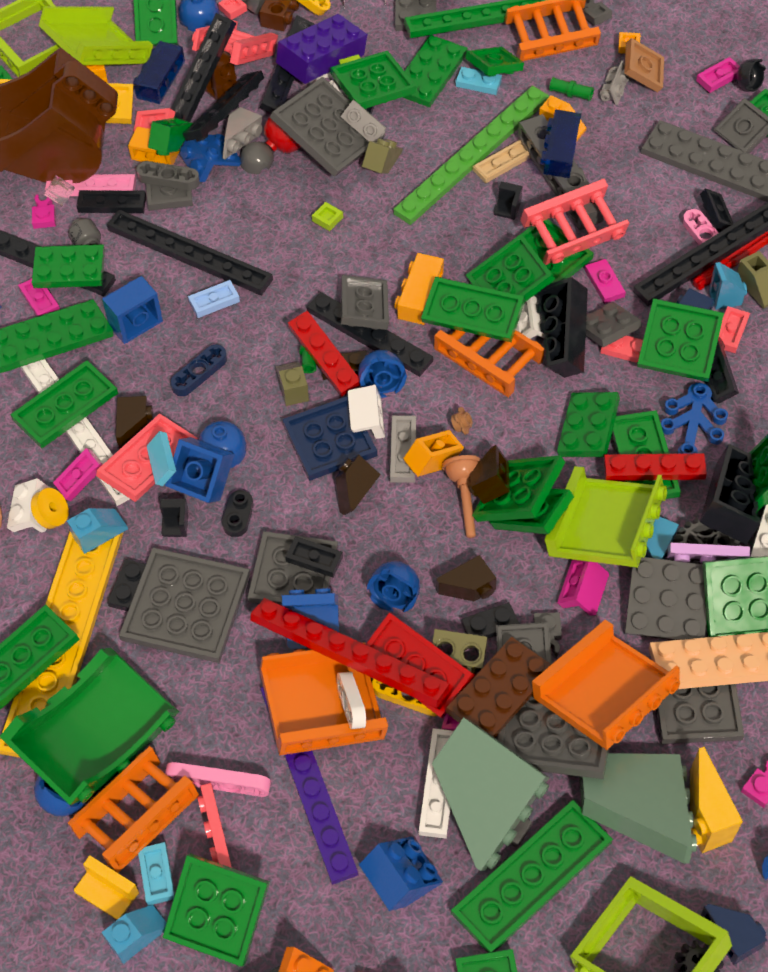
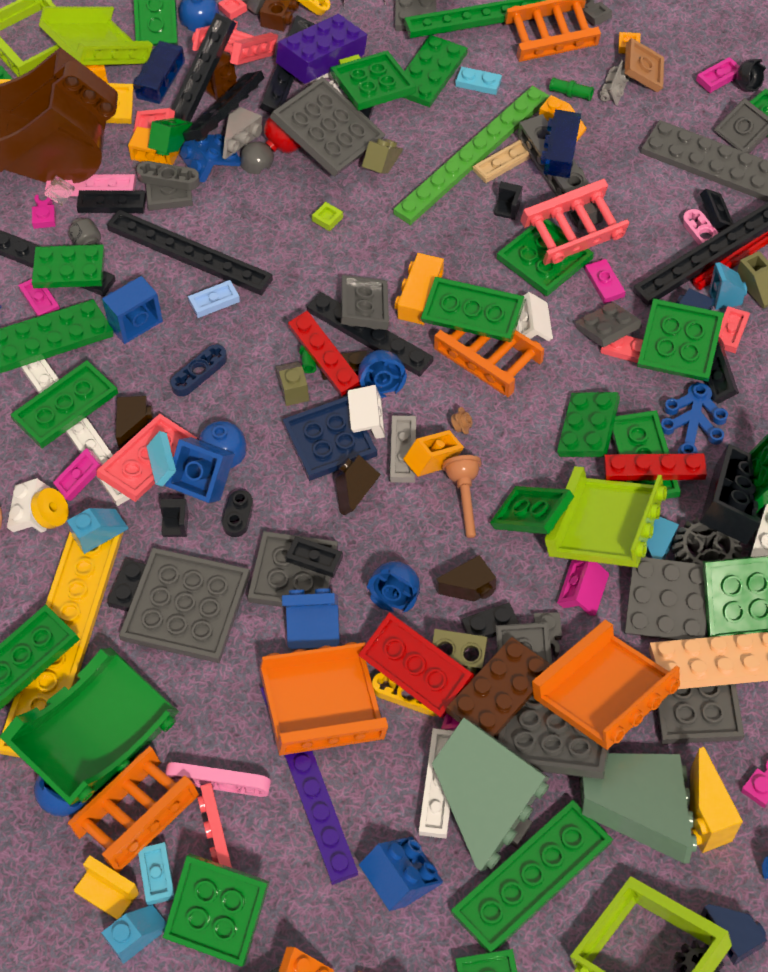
red plate [250,598,450,708] -> none
white beam [337,672,366,729] -> none
light grey hinge [340,99,386,141] -> none
green plate [466,47,524,76] -> none
green plate [466,234,556,302] -> none
dark brown slope [469,445,510,504] -> none
green plate [472,455,566,522] -> none
black wedge [534,277,588,378] -> none
lavender plate [667,543,750,563] -> none

